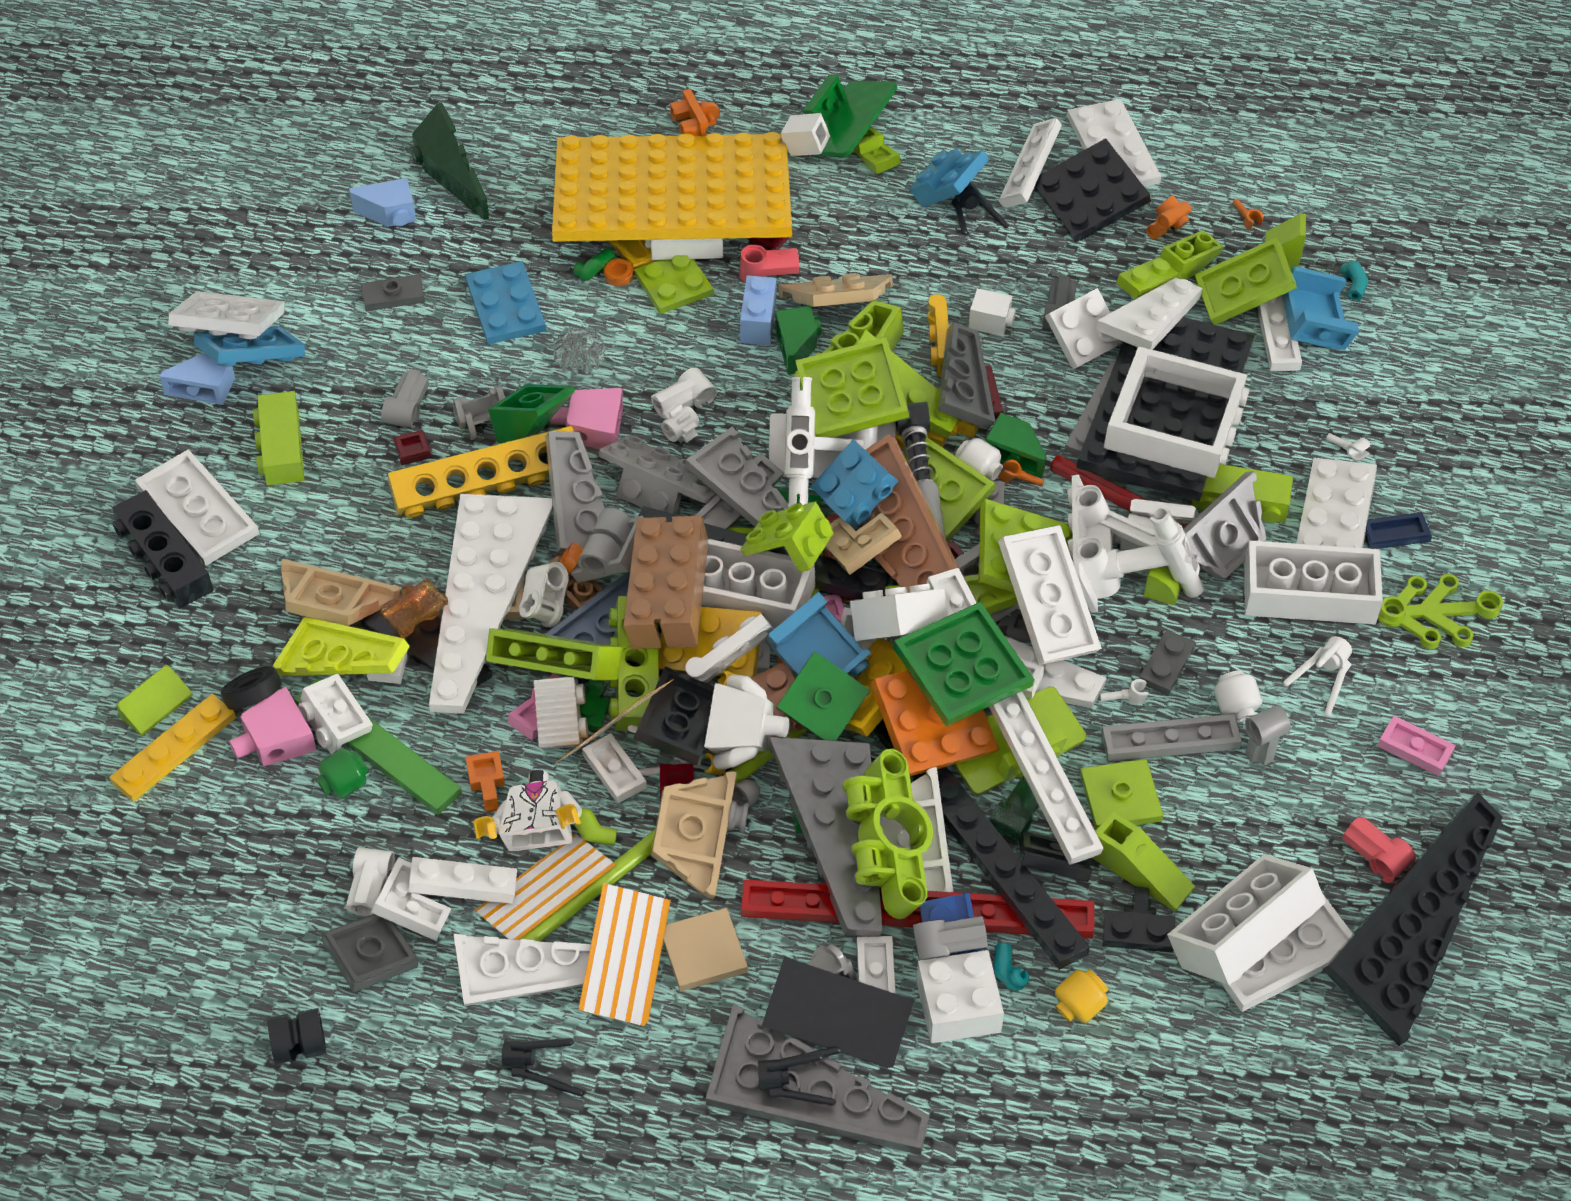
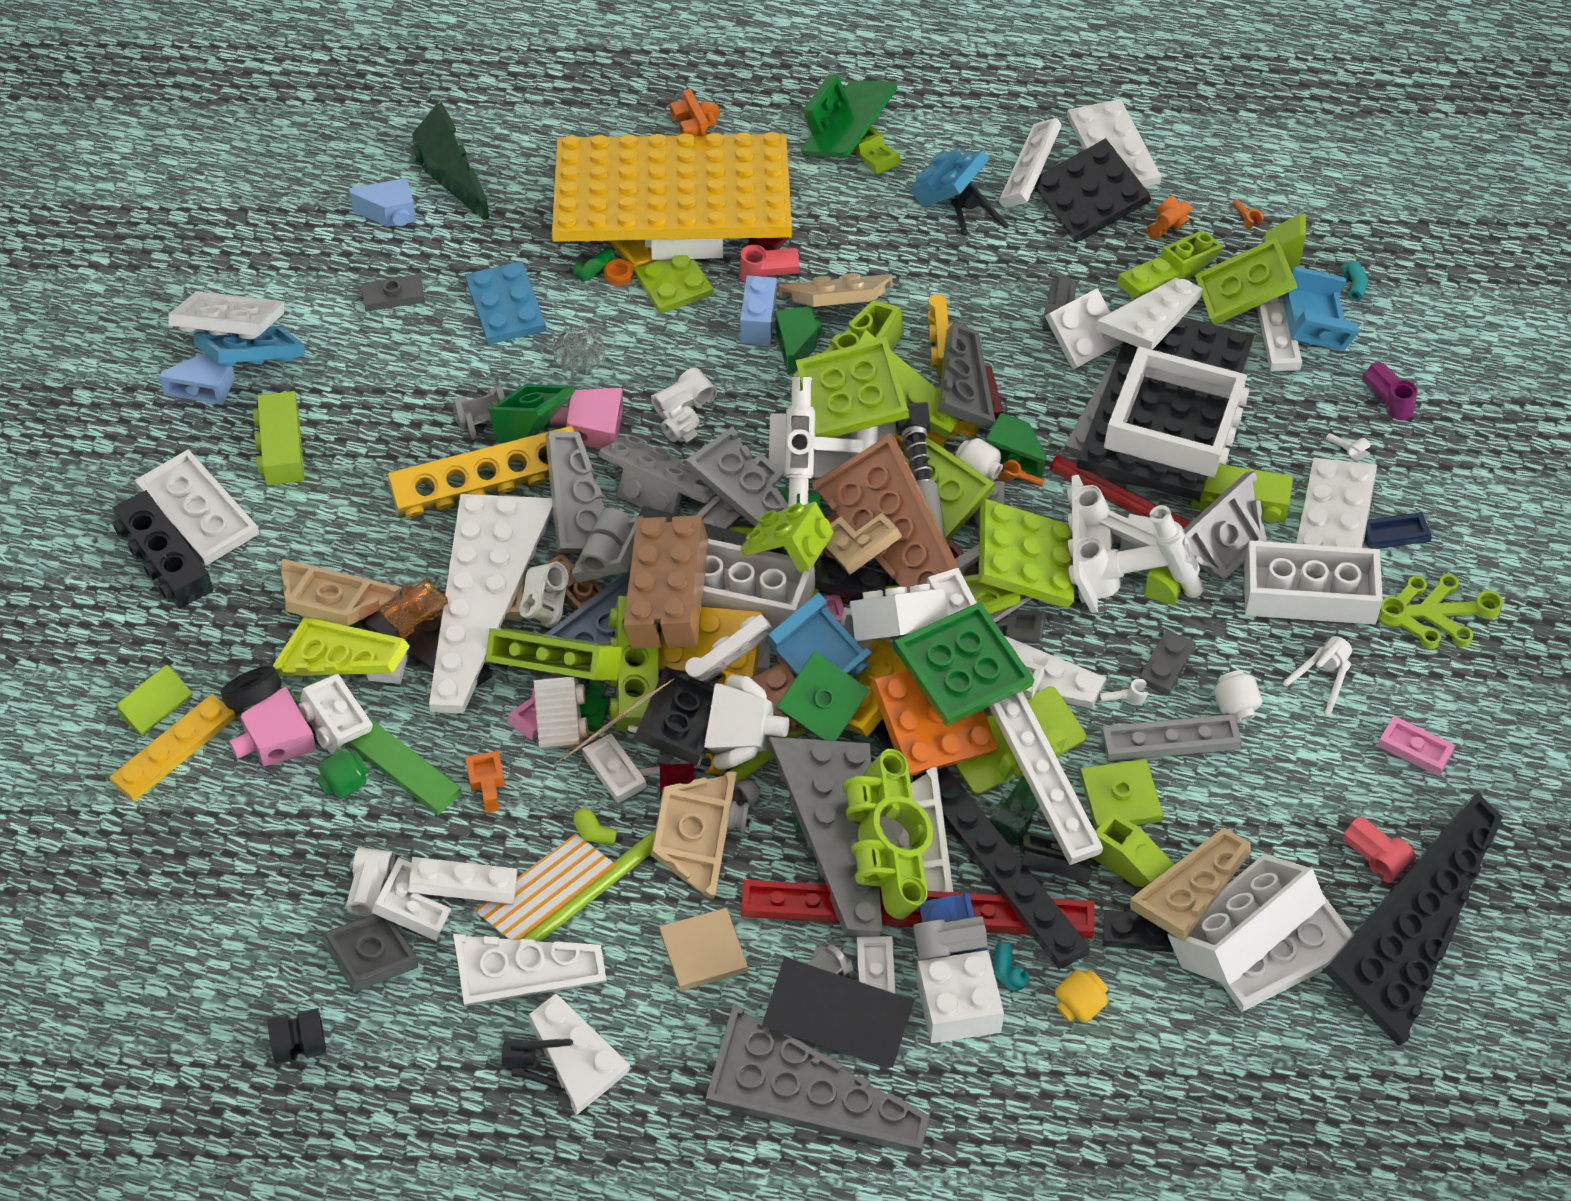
light grey piece [381,369,429,429] -> none
dark red tile [393,430,432,466] -> none
white torso [473,770,582,851] -> none
orange tile [559,542,584,575] -> none
sticker [578,883,671,1026] -> none
black plant [758,1047,841,1106] -> none
white brick [781,113,830,156] -> none
dark azure plate [811,439,899,529] -> none
white brick [969,288,1016,336] -> none
white plate [998,525,1102,665] -> none
white tile [1130,499,1199,525] -> none
light grey piece [1245,705,1291,765] -> none
none -> white wing [529,994,630,1115]
none -> tan wing [1130,828,1251,941]
none -> magenta piece [1362,361,1418,420]

